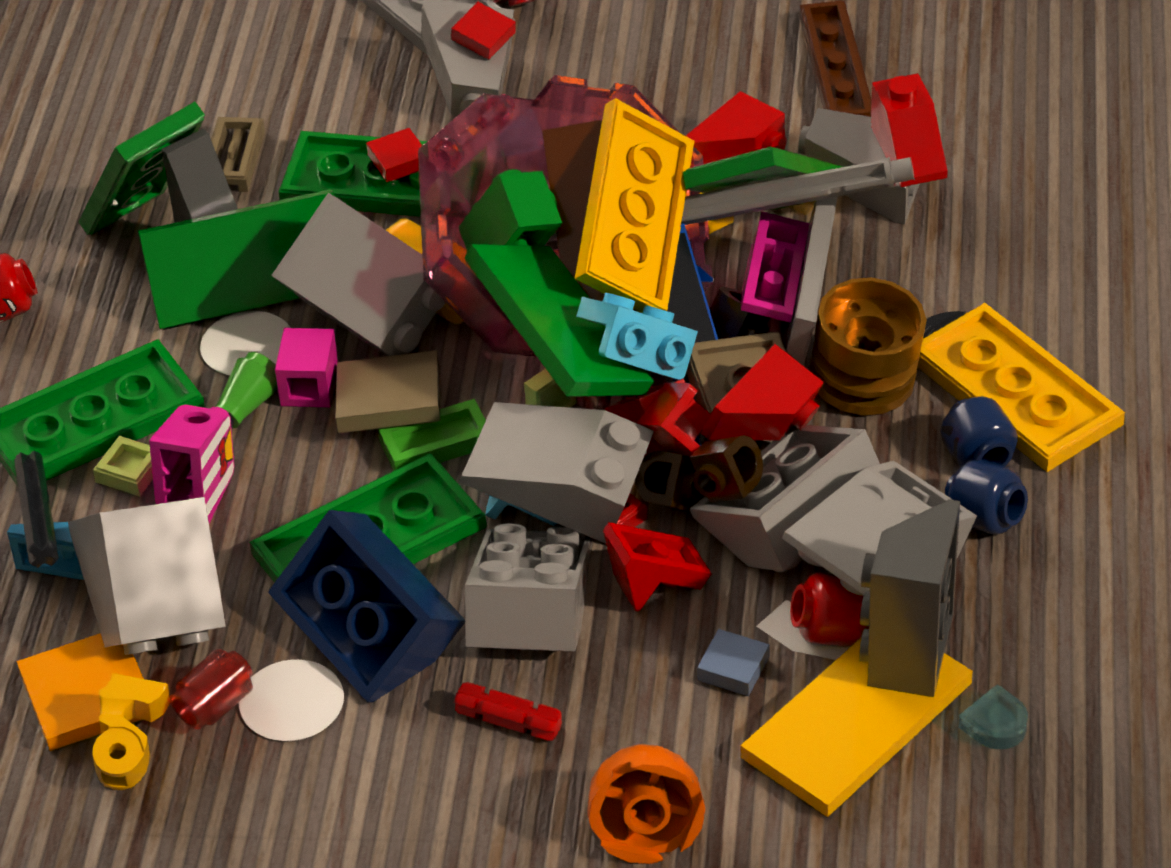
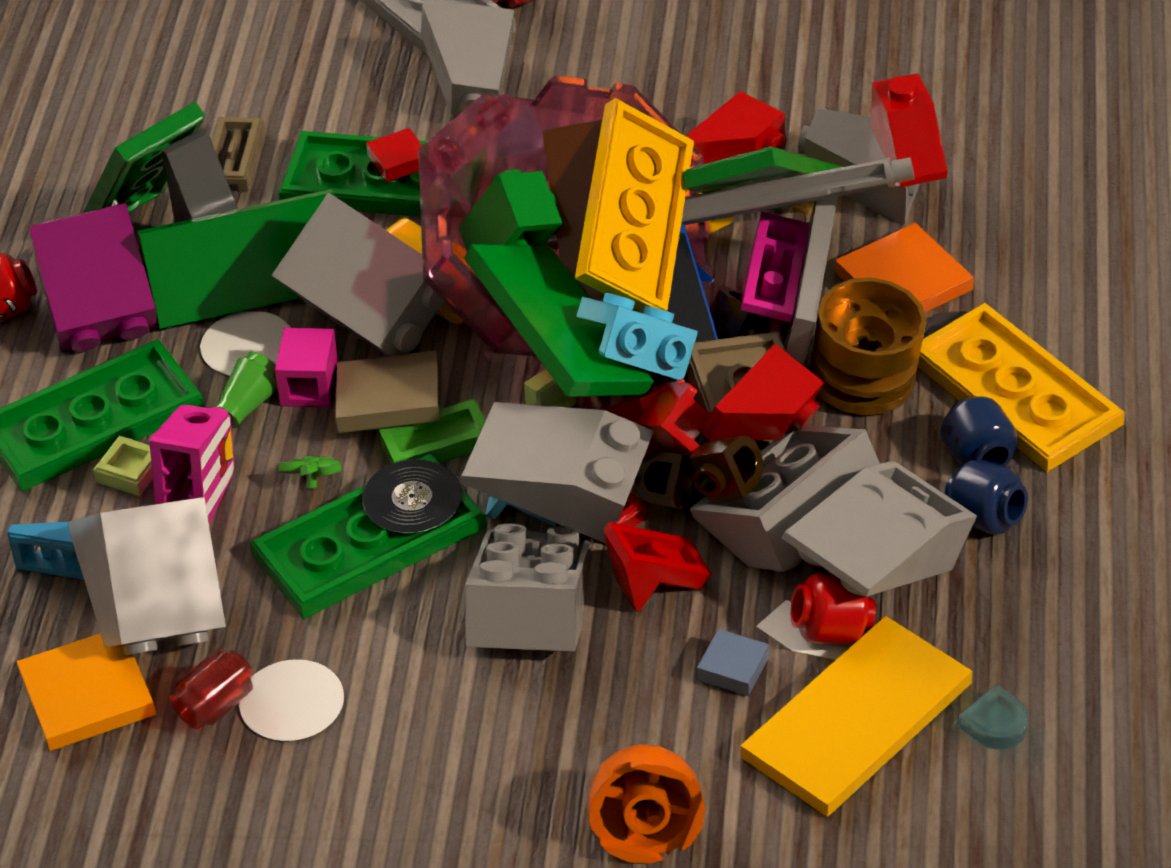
black axle [14,451,59,568] -> none
yellow leg [92,673,170,790] -> none
dark blue slope [268,510,465,702] -> none
red tile [451,1,516,60] -> none
red axle [454,682,562,741] -> none
reddish brown tile [800,0,871,117] -> none
dark grey slope [859,499,960,697] -> none
none -> magenta slope [29,203,158,352]
none -> bright green plant [278,456,341,488]
none -> black sticker [362,460,462,533]
none -> orange tile [835,222,974,313]

